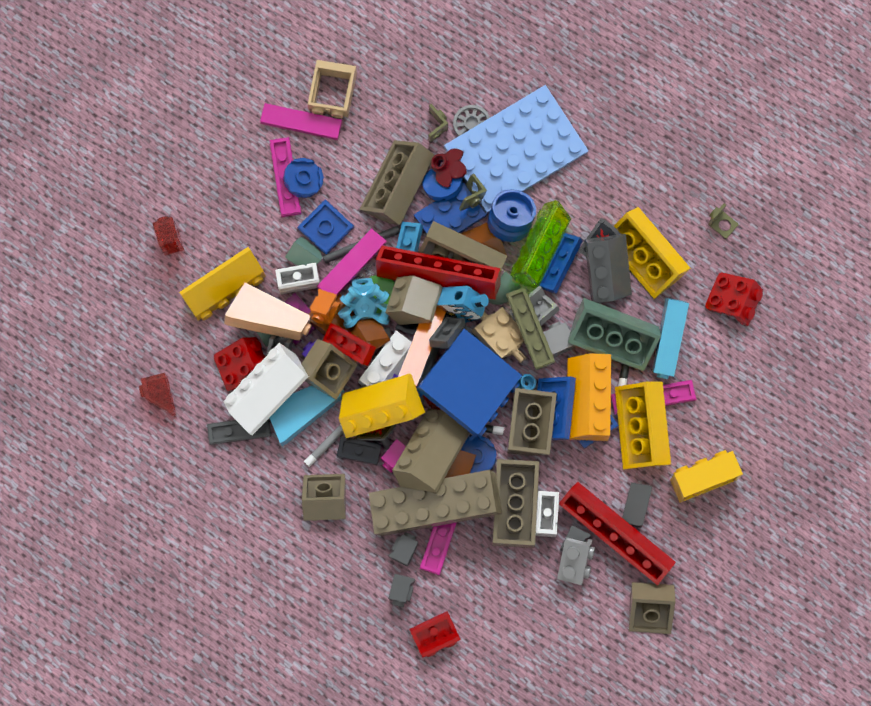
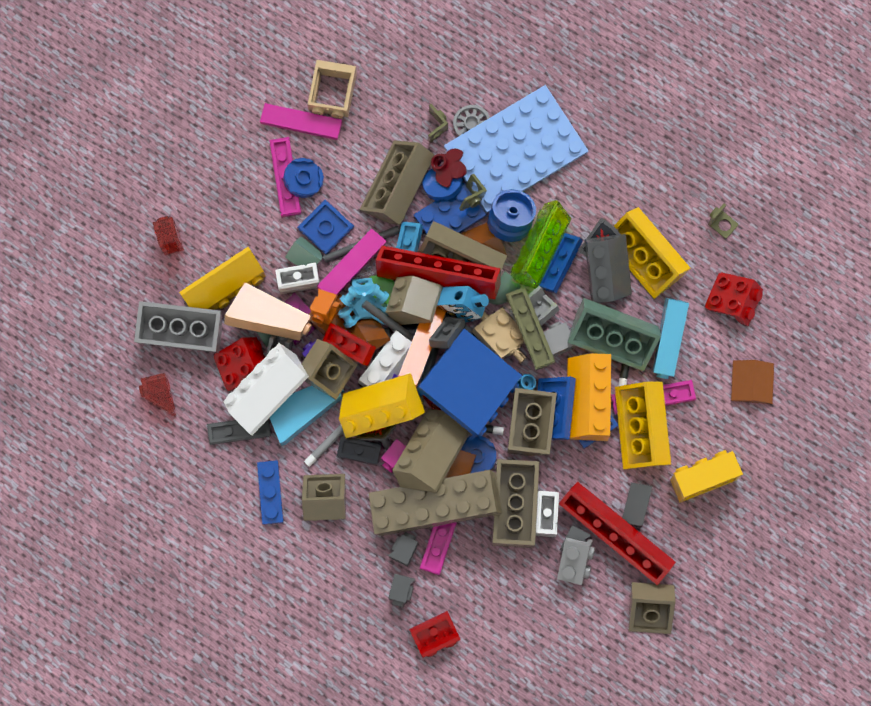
none -> light grey slope [134,301,222,353]
none -> blue plate [257,460,284,525]
none -> dark grey bar [362,300,414,342]
none -> dark orange slope [731,360,774,404]

